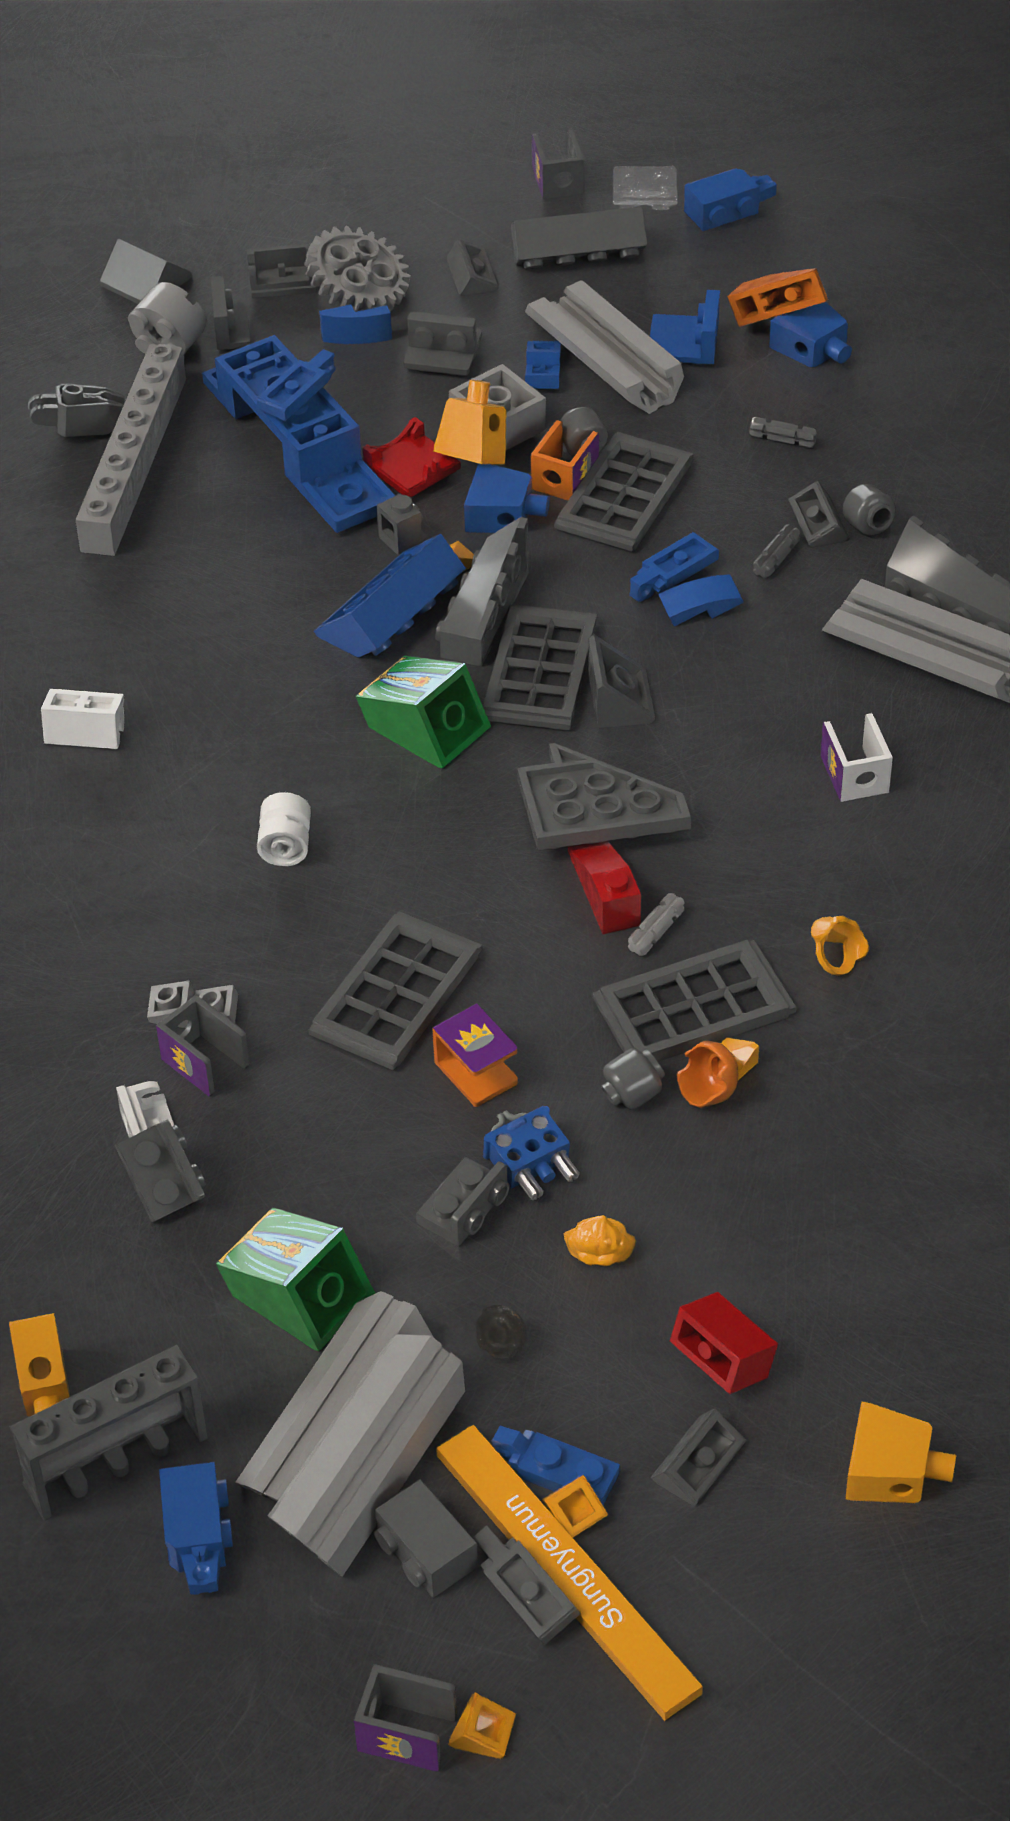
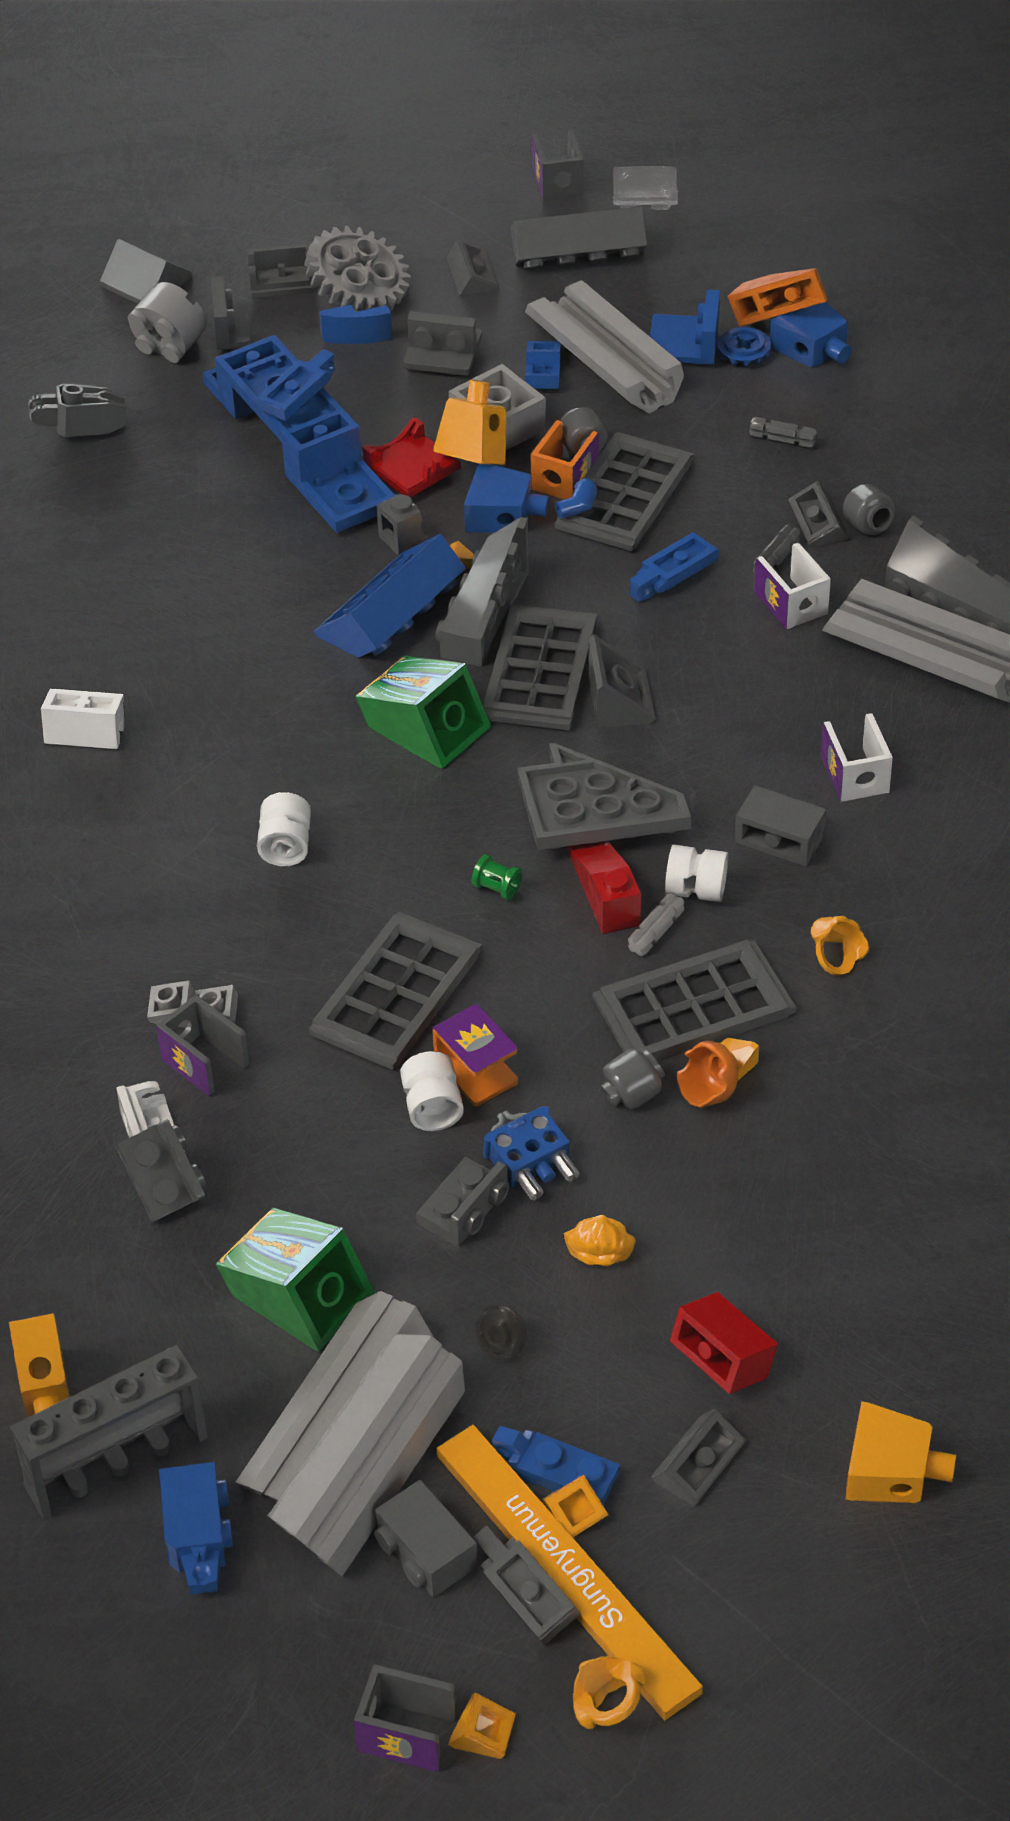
light grey brick [76,344,186,556] -> none
blue slope [658,575,744,627] -> none
blue hinge [684,169,777,231] -> none
none -> white wheel [400,1051,464,1131]
none -> green bush [471,854,523,901]
none -> blue arm [555,478,597,519]
none -> light orange piece [573,1656,645,1729]
none -> white wheel [665,845,728,902]
none -> blue gear [717,327,771,367]
none -> dark grey brick [735,785,827,867]
none -> white piece [754,543,831,630]

